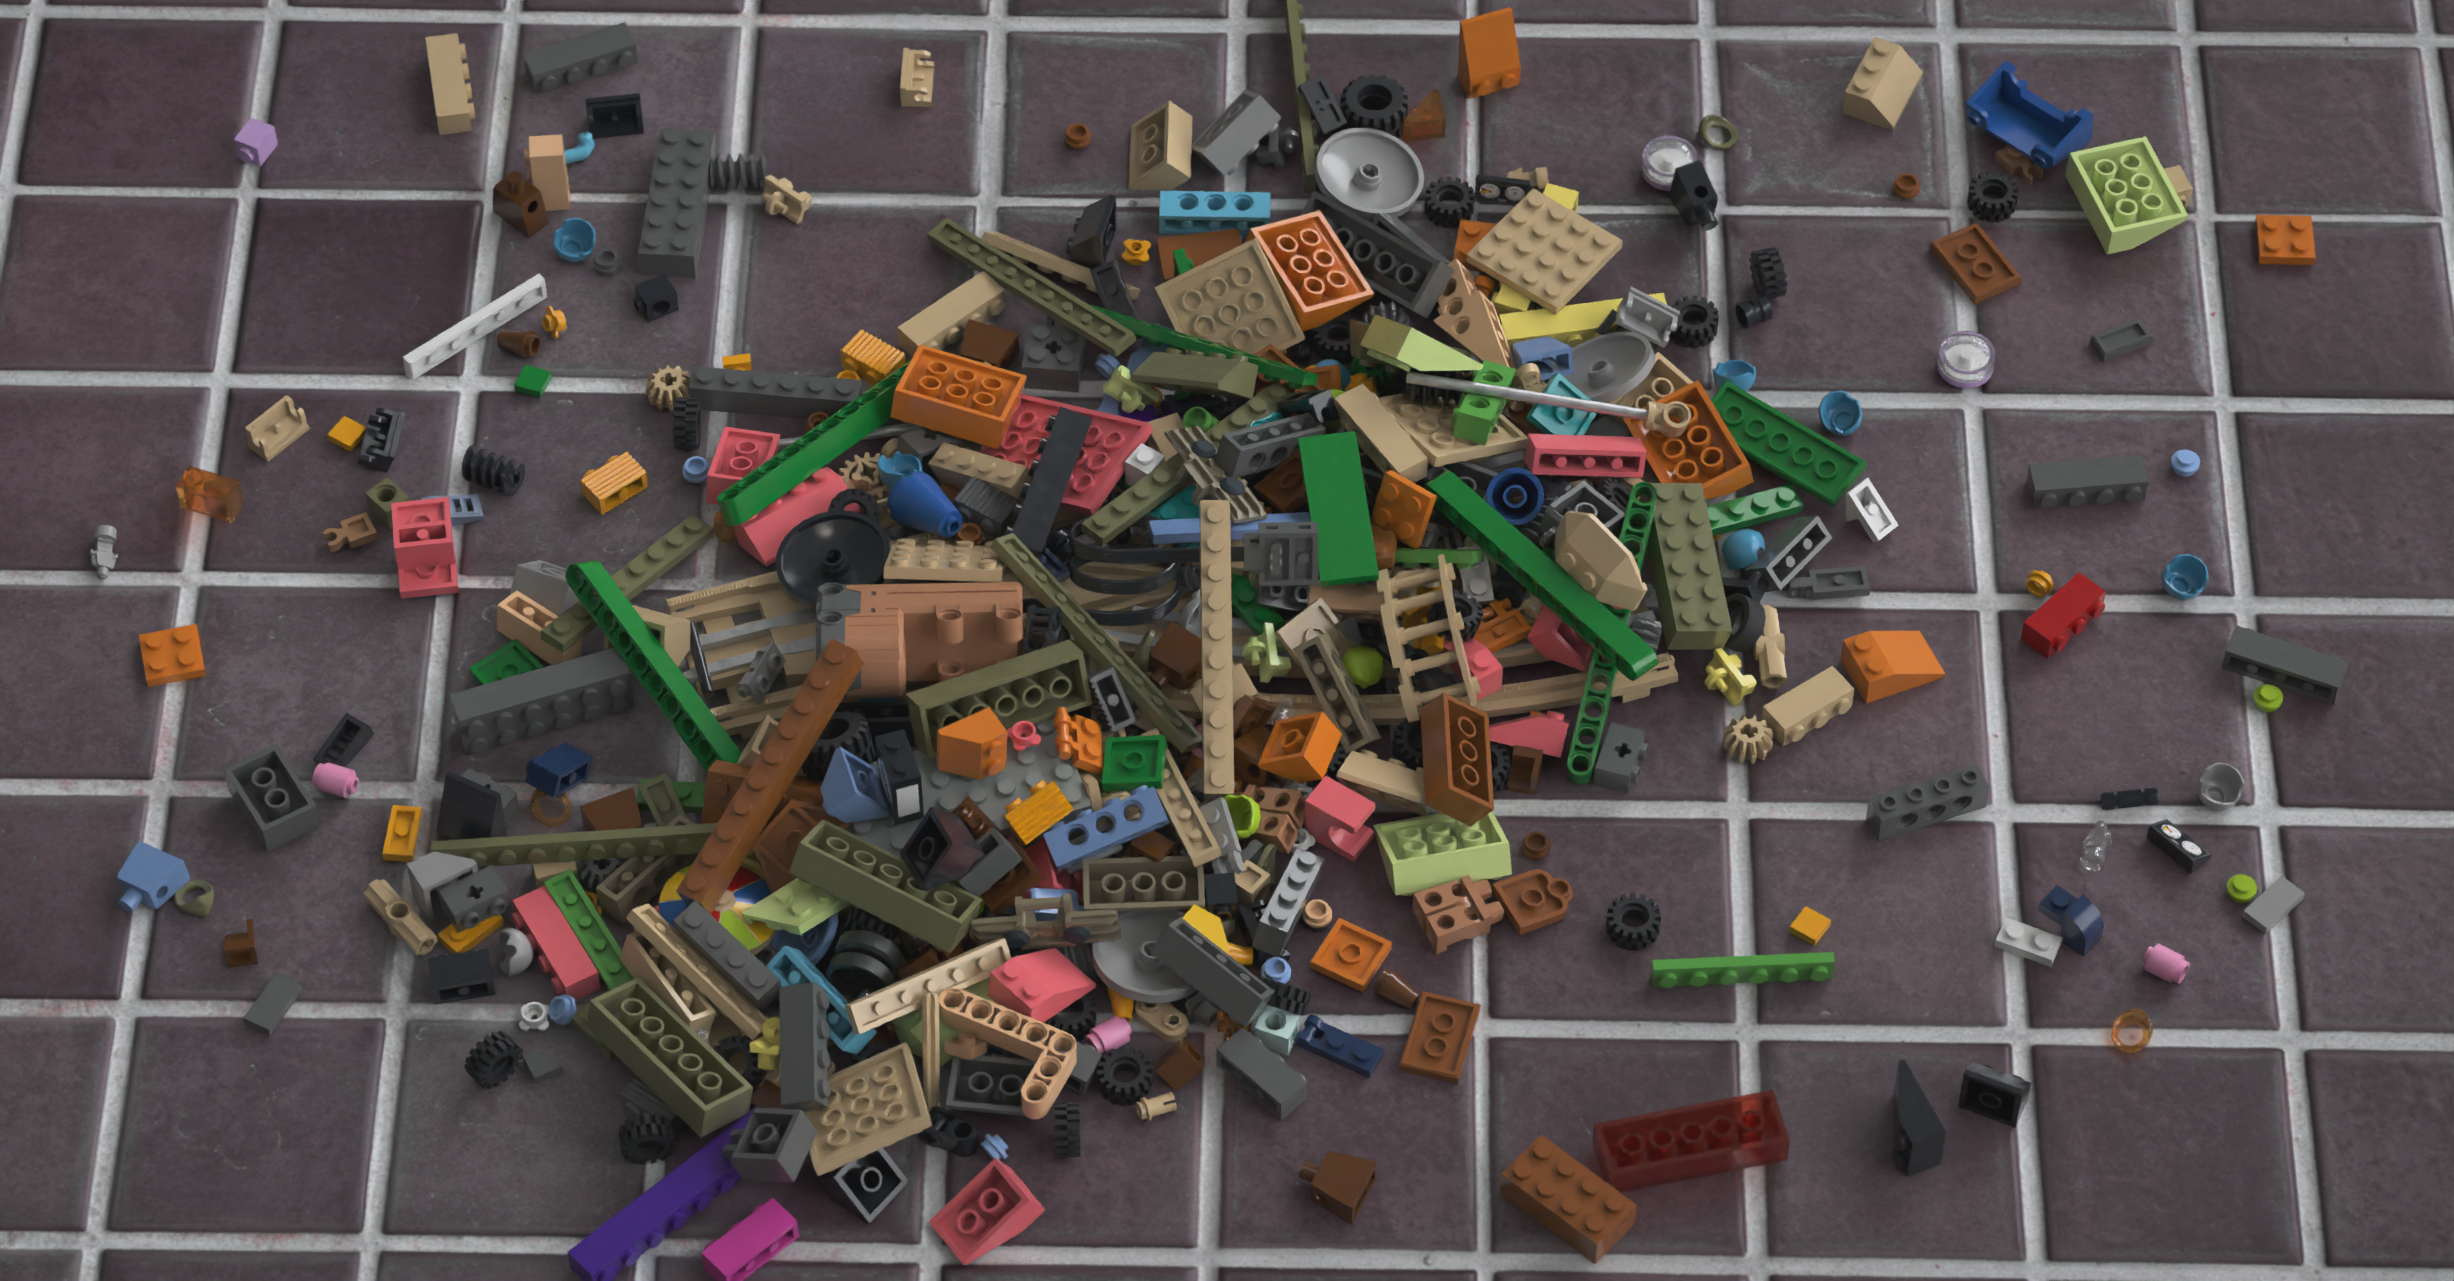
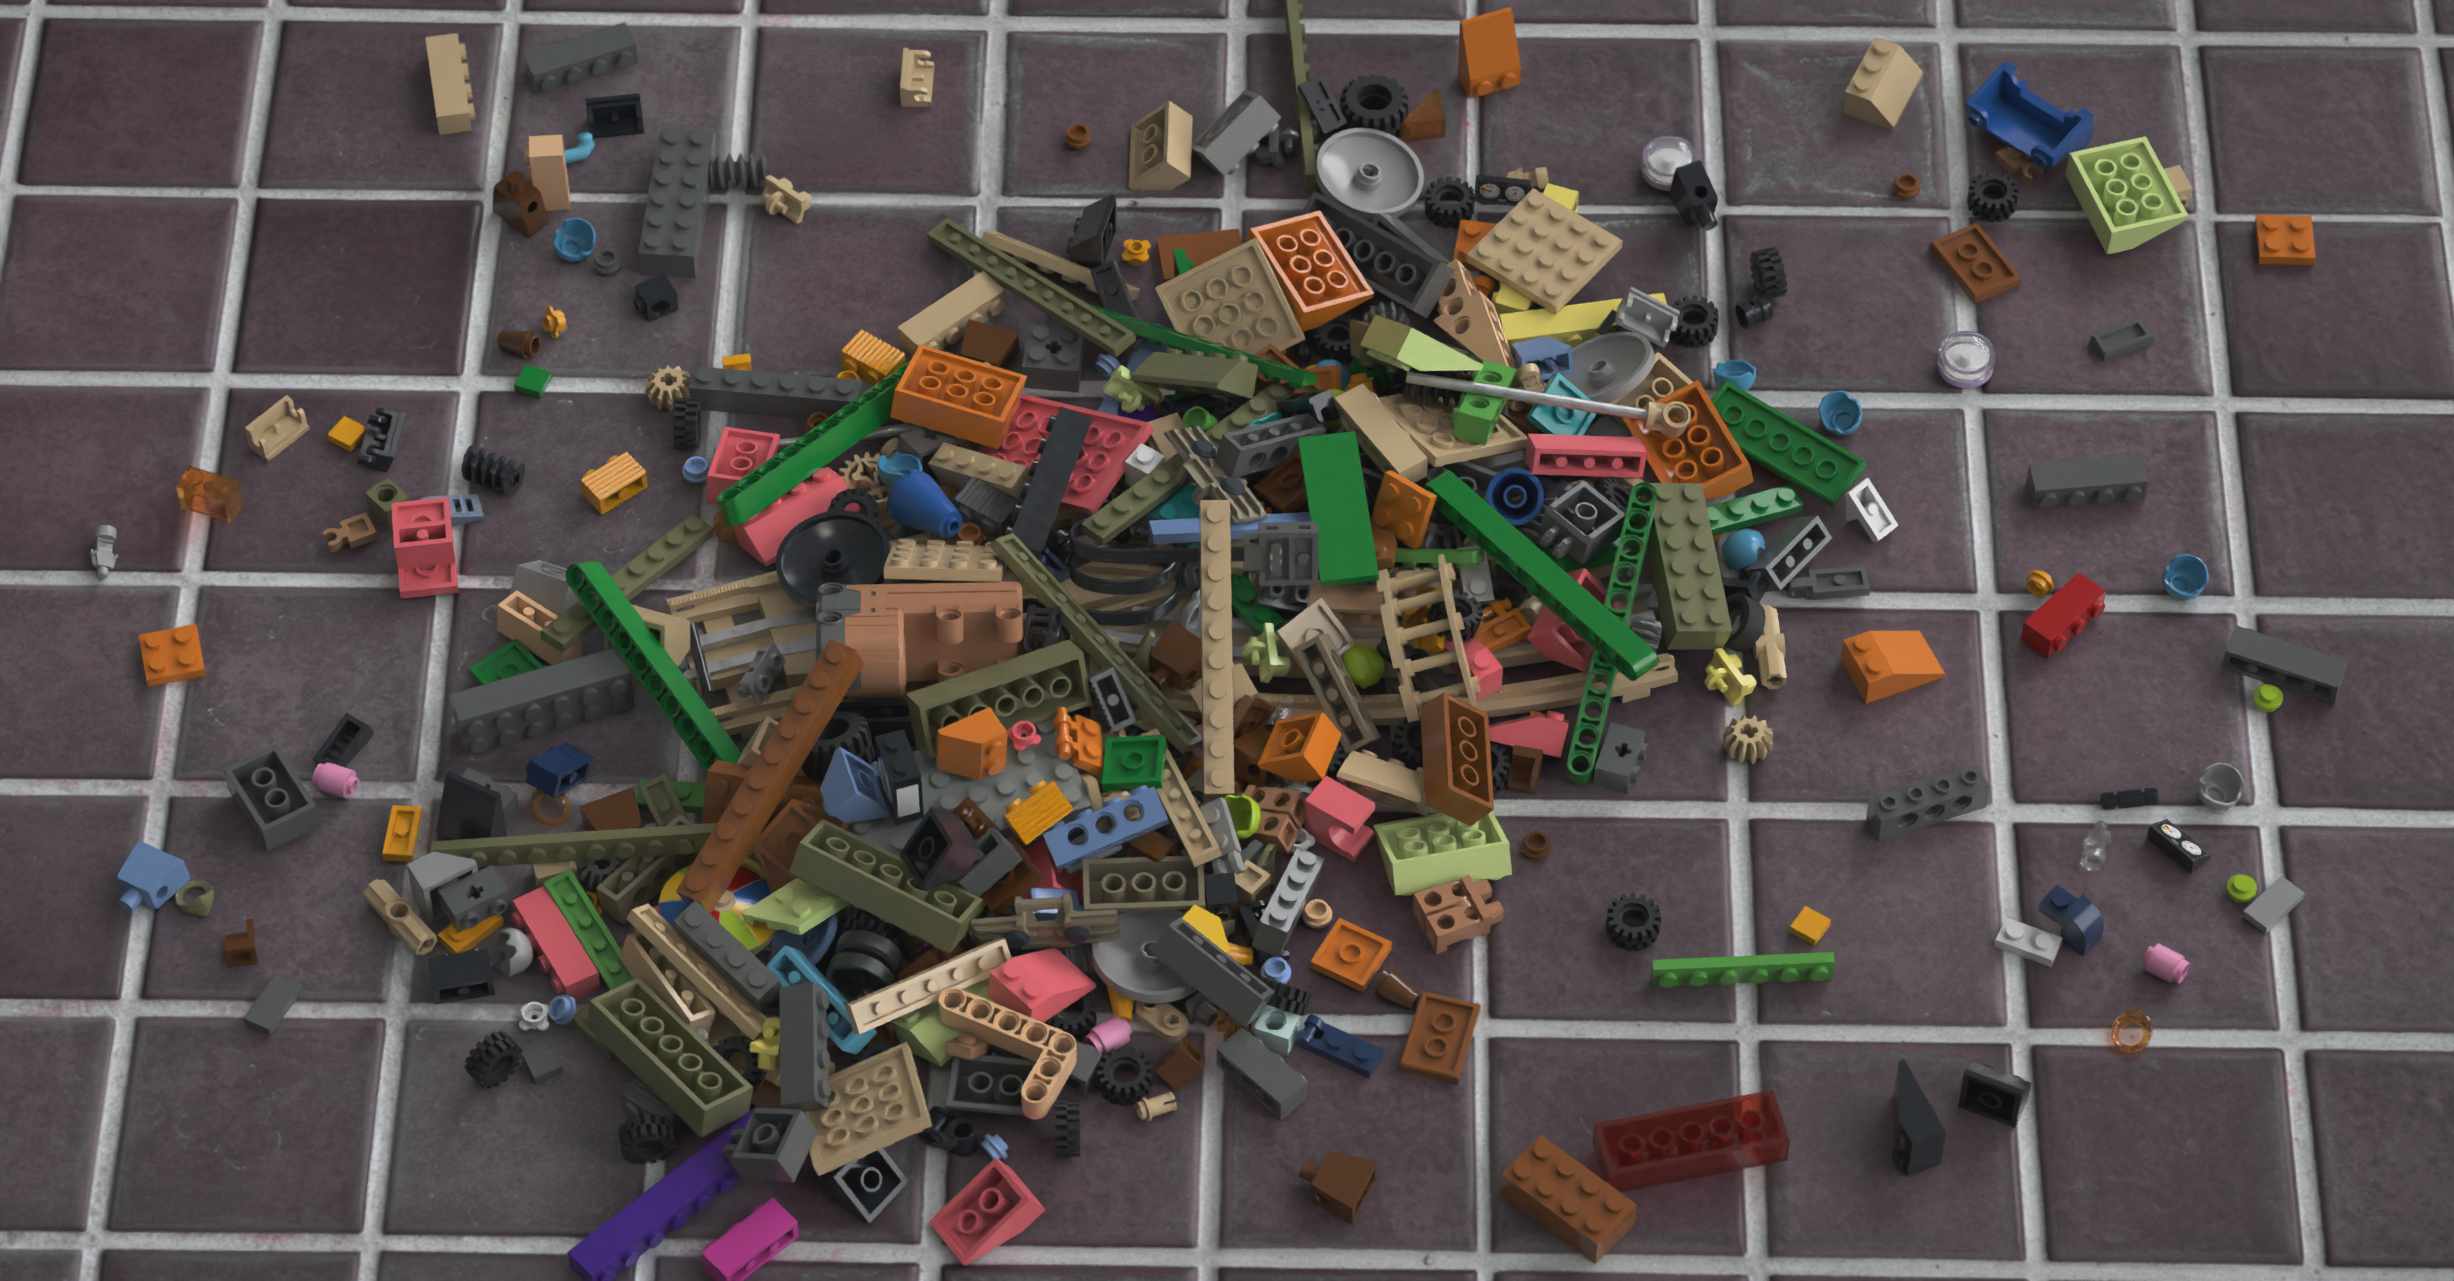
lavender brick [234,117,278,167] -> none
white tile [403,274,547,381] -> none
tan axle [922,993,940,1112] -> none
medium azure brick [1159,191,1270,235] -> none
black slope [1335,617,1384,648] -> none
dark orange plate [1492,869,1573,935] -> none
tan wedge [1555,511,1648,611] -> none
olive piece [1698,115,1738,150] -> none
tan brick [1762,666,1854,747] -> none
light blue plate [2171,450,2200,477] -> none

